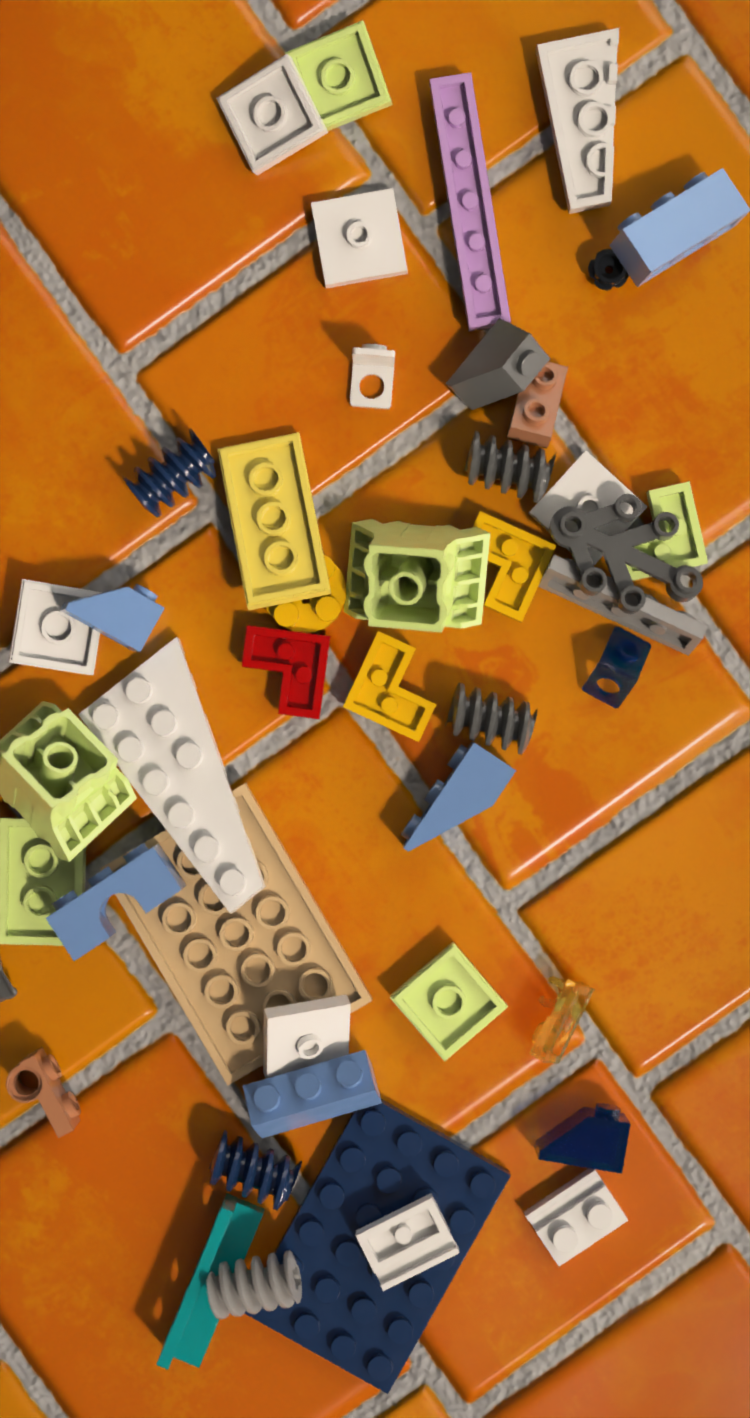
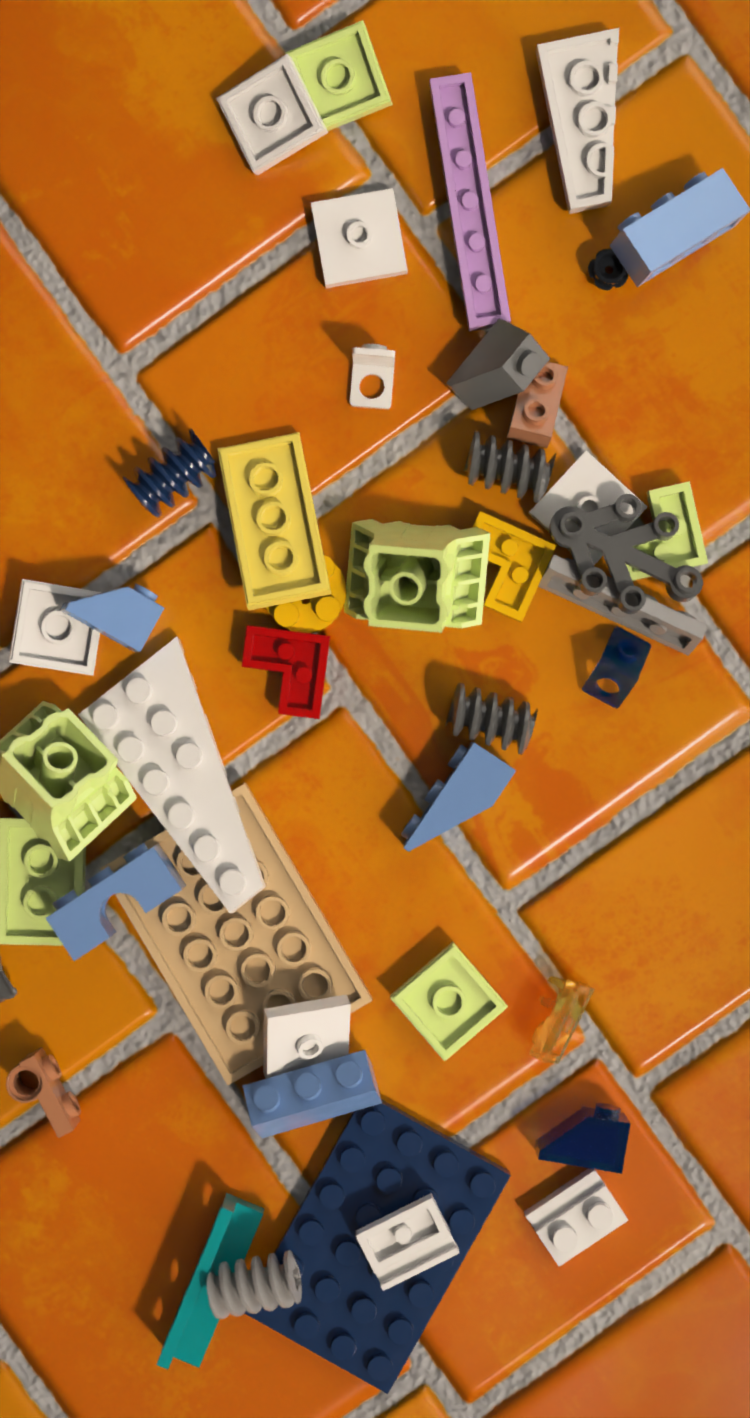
dark blue piece [209,1130,302,1211] -> none
yellow plate [343,631,436,742] -> none

